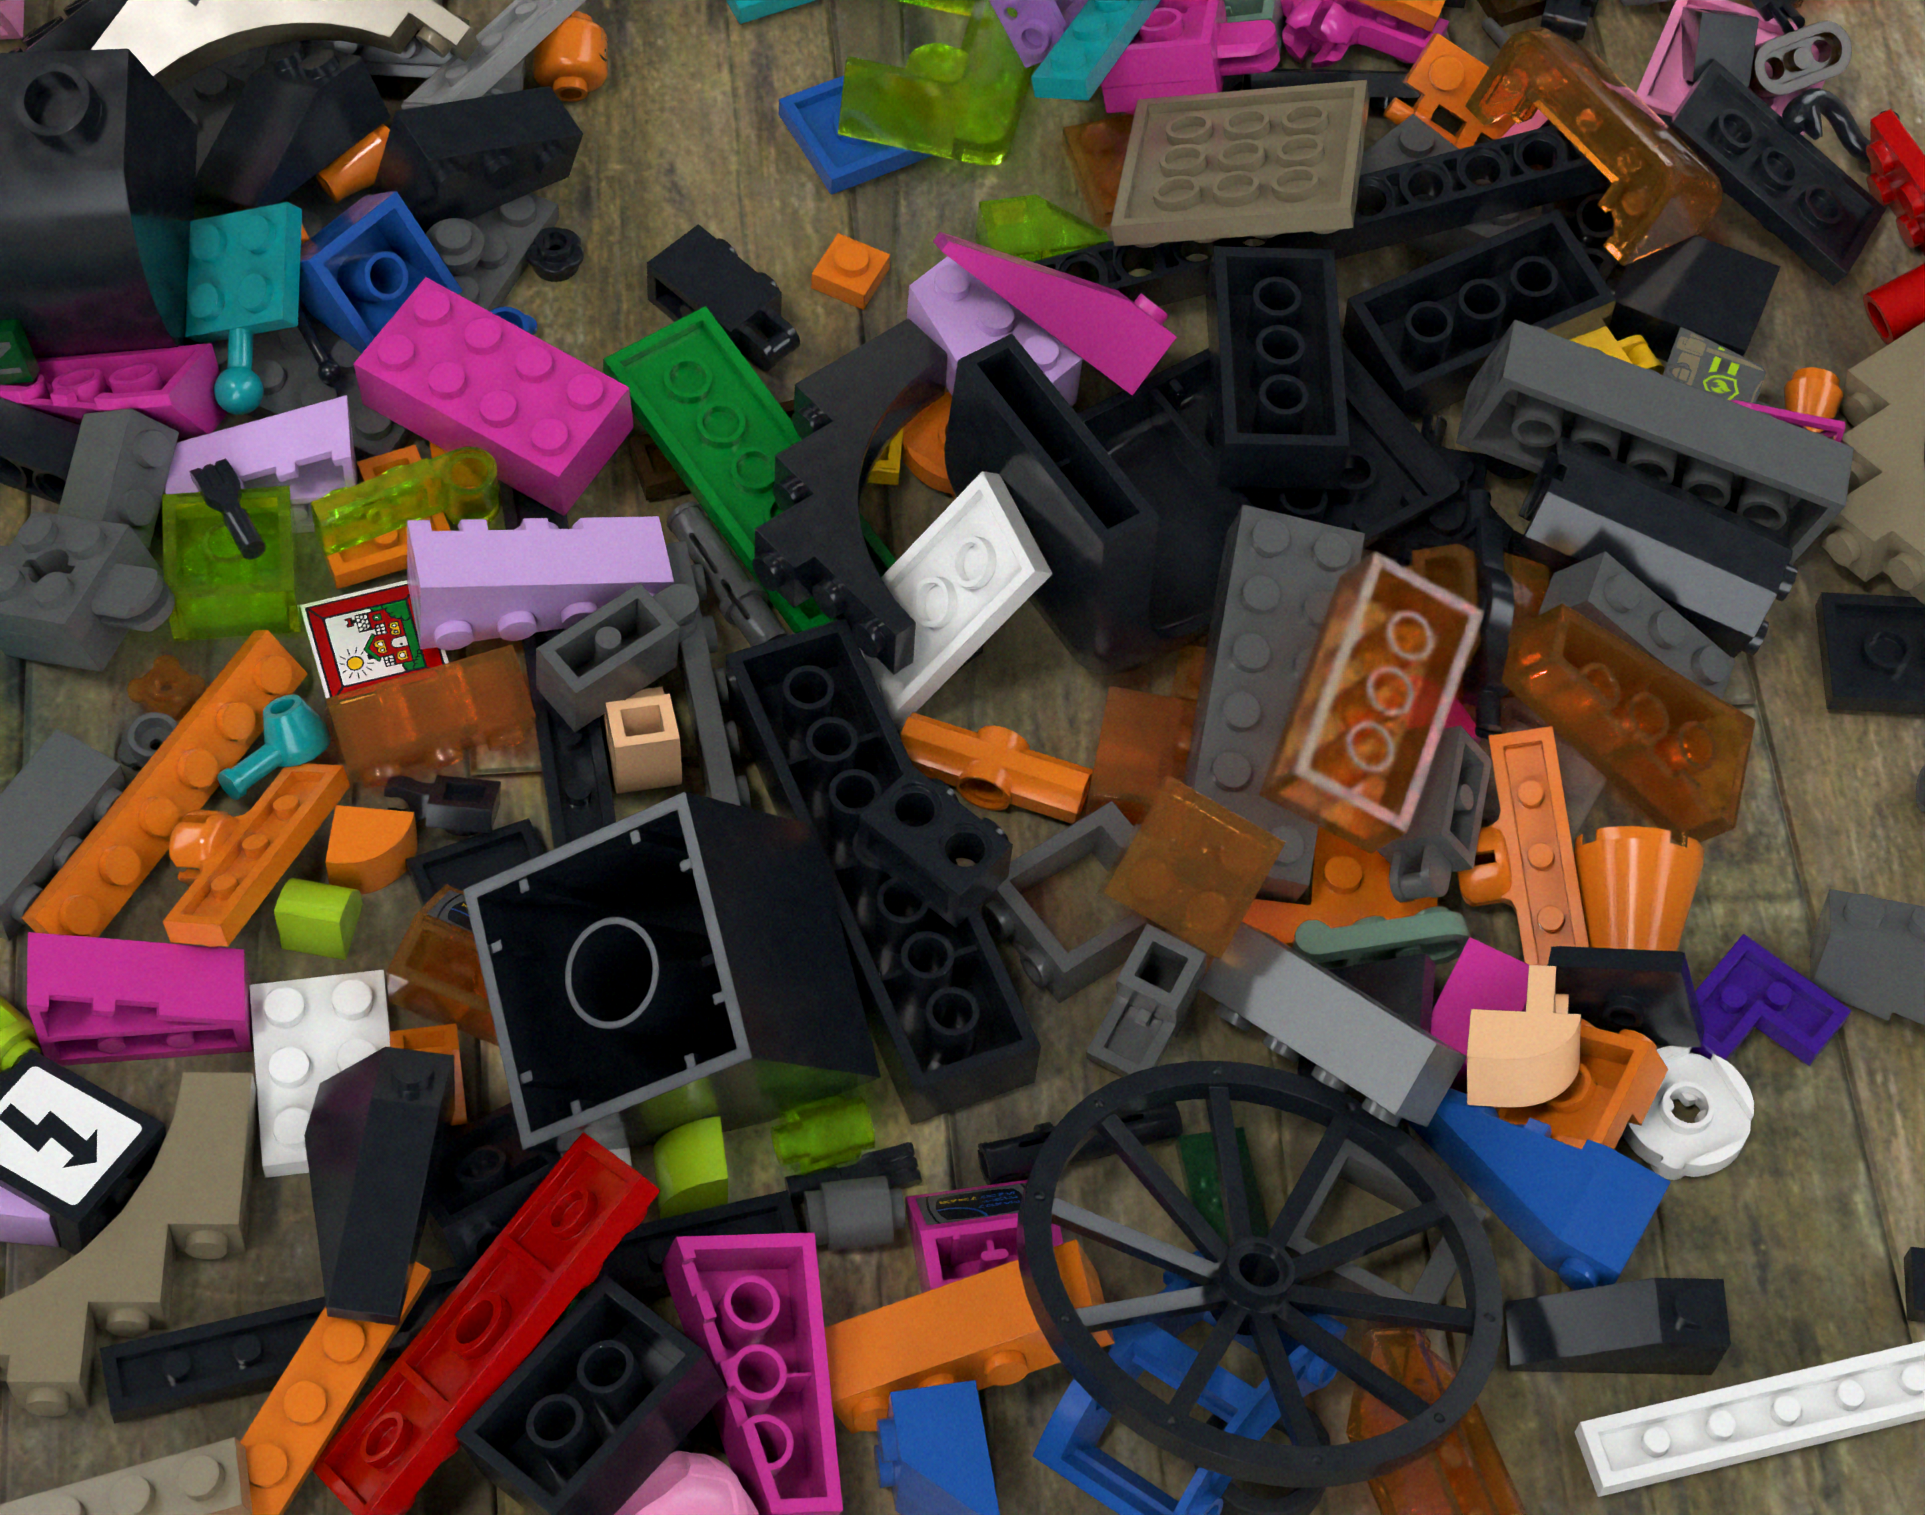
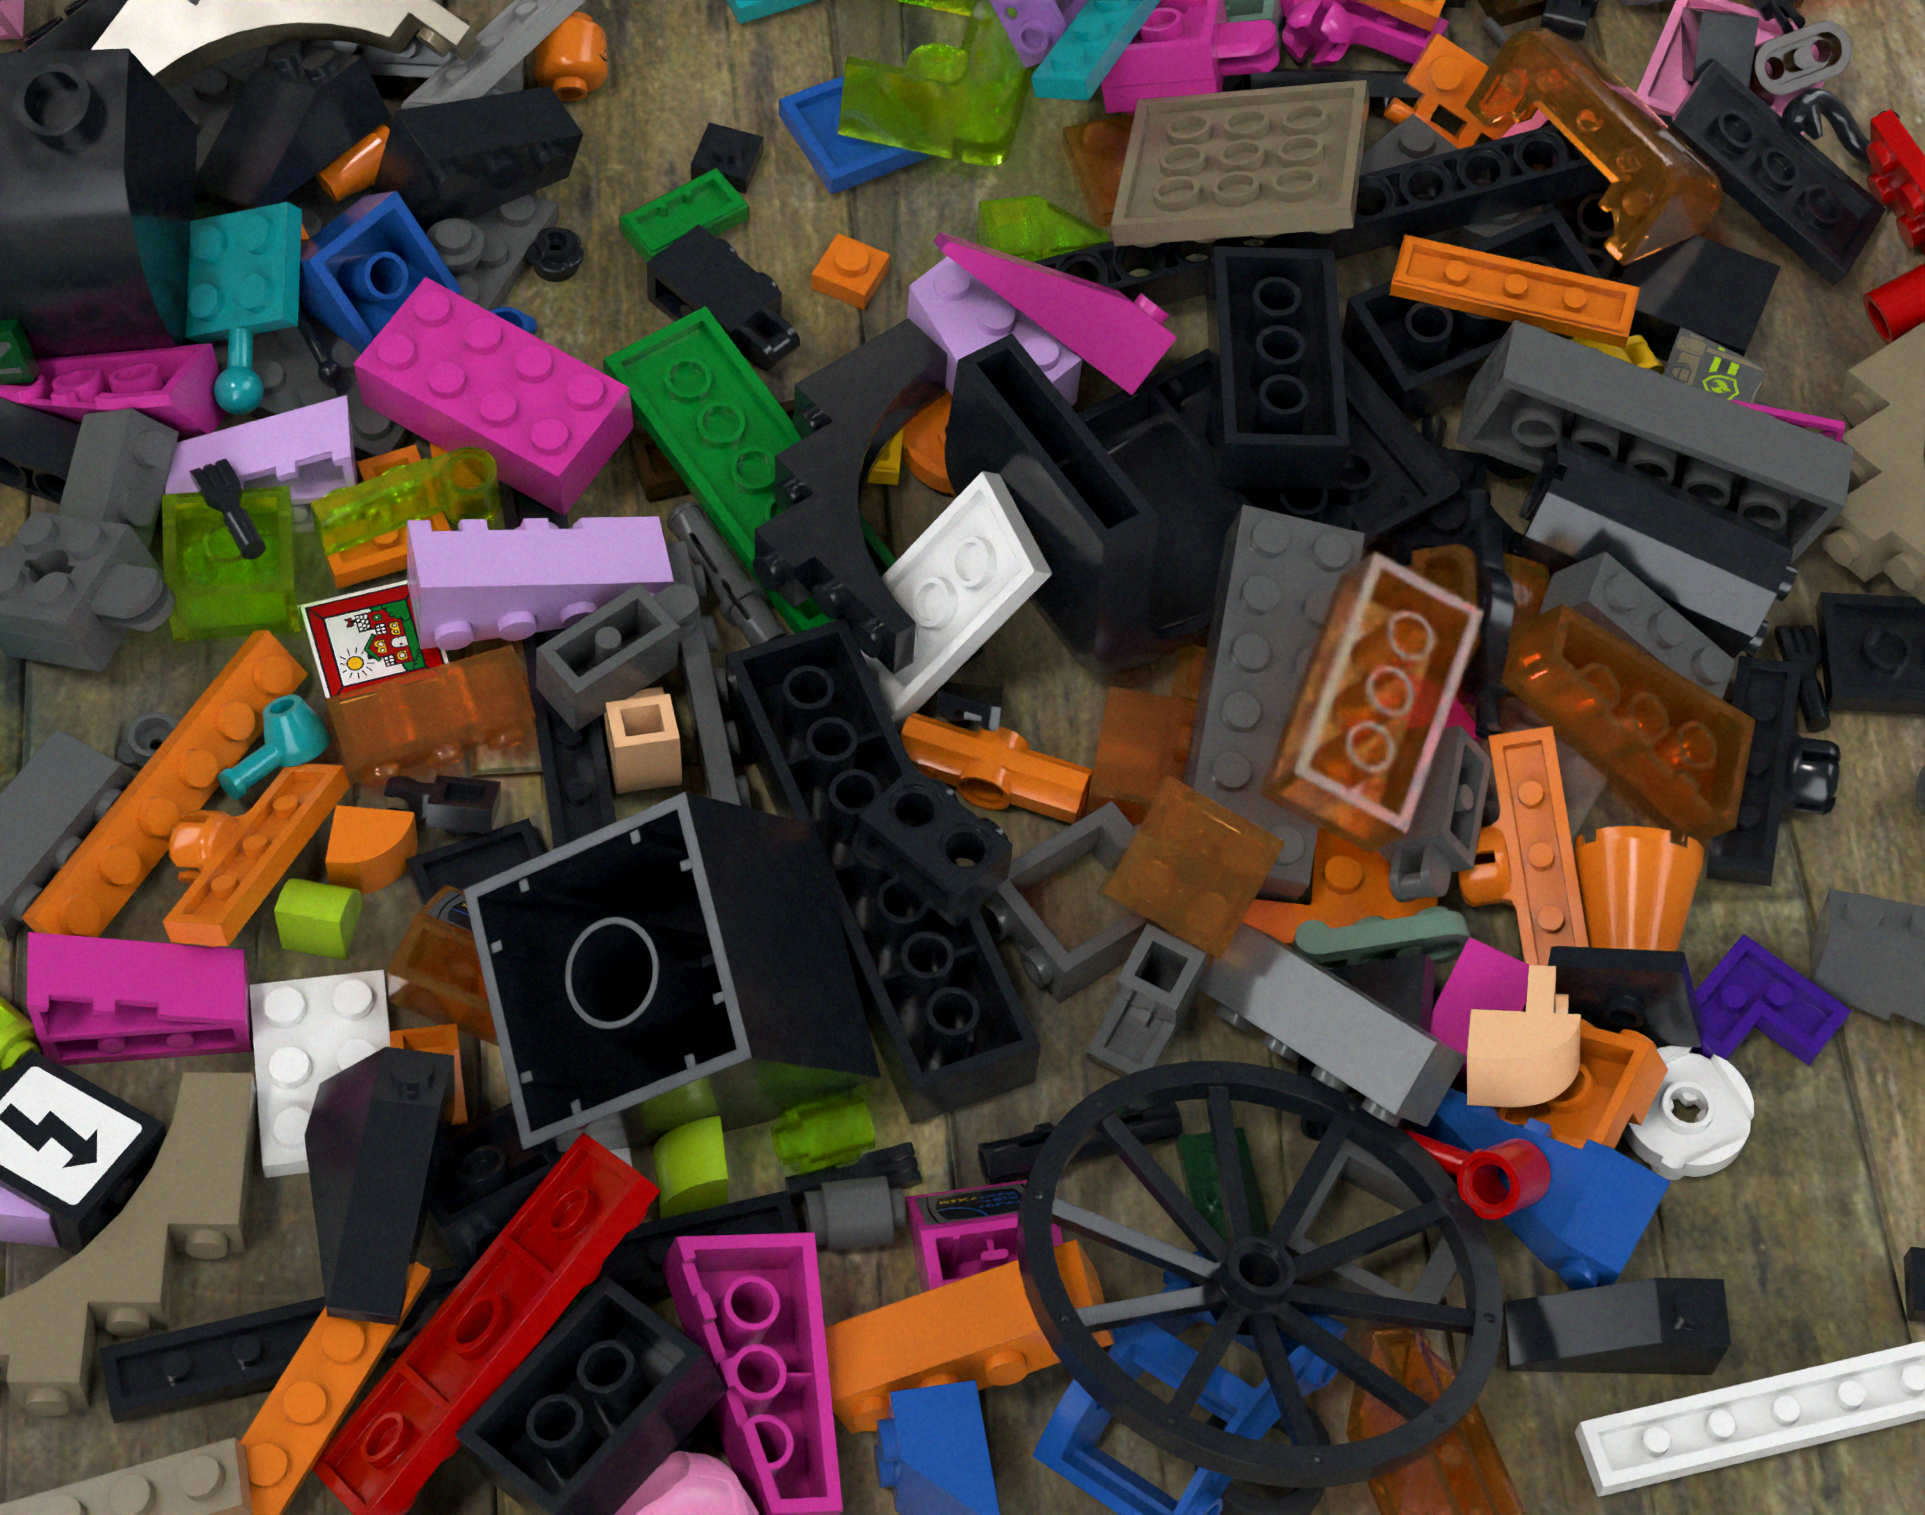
clear orange plate [127,655,206,721] -> none
orange cone [1784,367,1844,433] -> none
none -> green plate [619,168,749,263]
none -> black plate [691,122,764,194]
none -> black tile [936,682,1003,732]
none -> red piece [1301,1094,1550,1220]
none -> orange tile [1389,234,1640,348]
none -> black plate [1706,656,1841,886]
none -> black piece [1775,625,1831,732]

